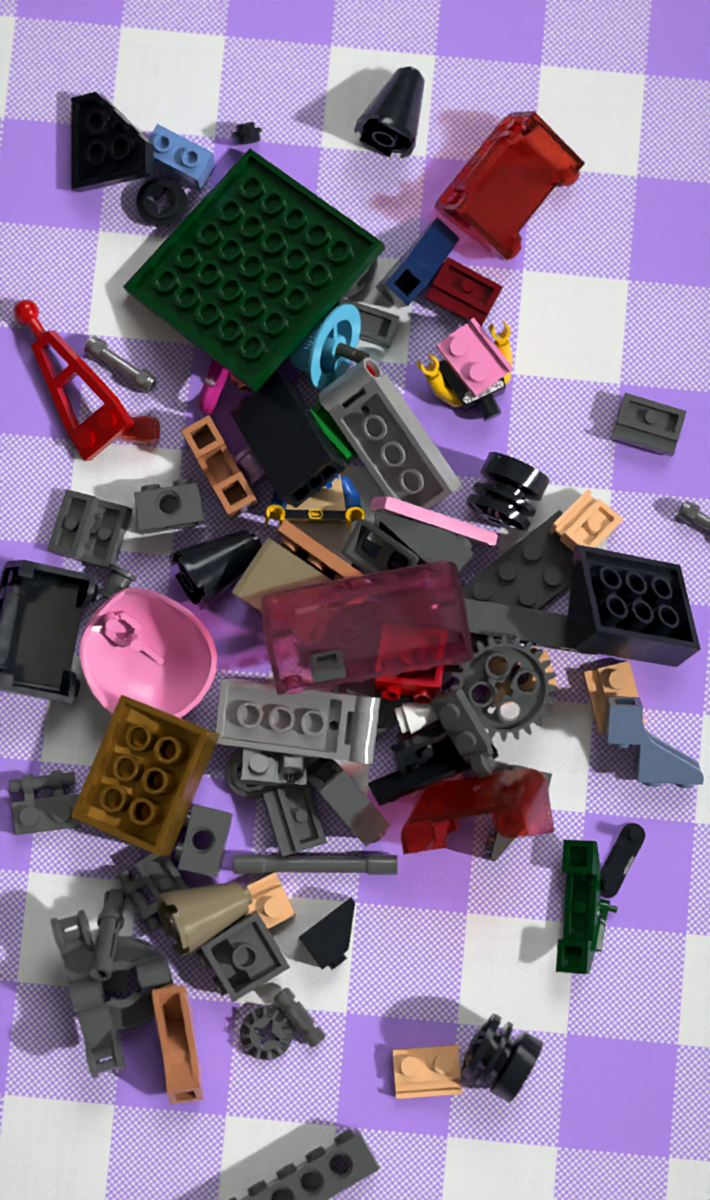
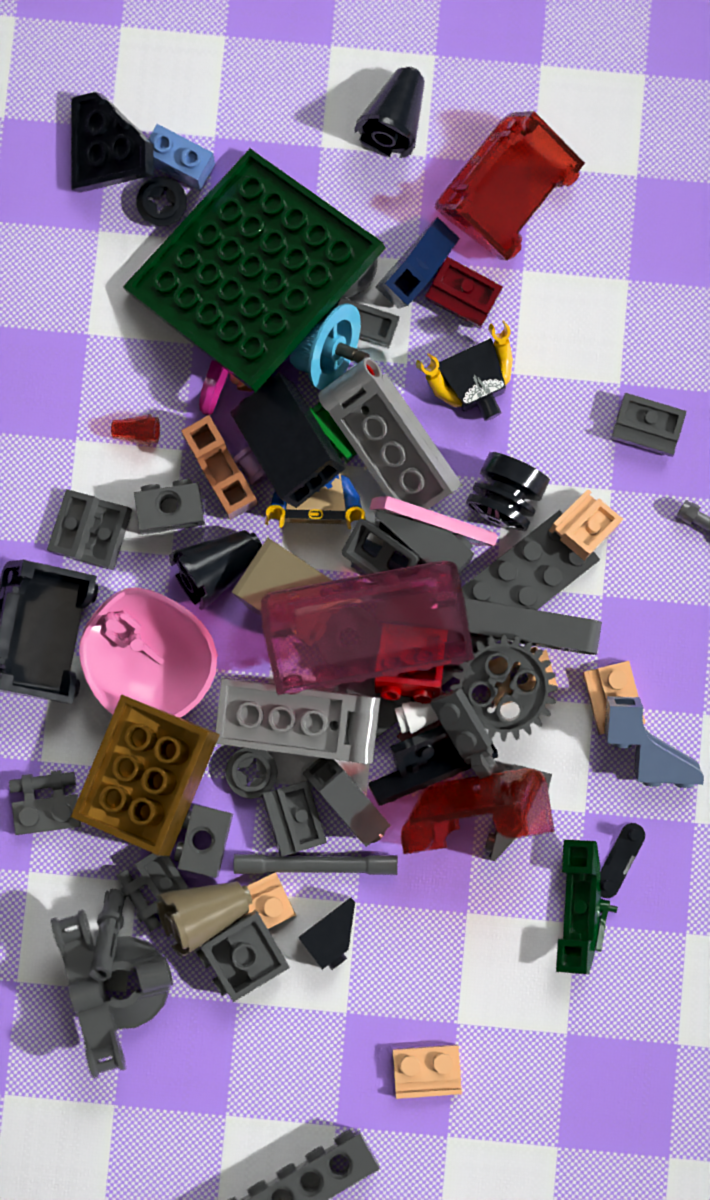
red plate [13,299,135,461] -> none
flat silver bar [84,335,157,394] -> none
dark grey bush [98,564,137,599] -> none
nougat arch [152,984,204,1105] -> none
black plate [231,122,263,145] -> none
dark grey hinge [240,748,308,789] -> none
dark grey gear [240,1007,293,1060] -> none
flat silver axle [274,987,326,1047] -> none
nougat plate [278,519,366,595] -> none
dark grey tile [309,649,346,683] -> none
bright pink plate [436,317,513,398] -> none
black wheel [460,1013,544,1103] -> none
black slope [567,544,701,667] -> none

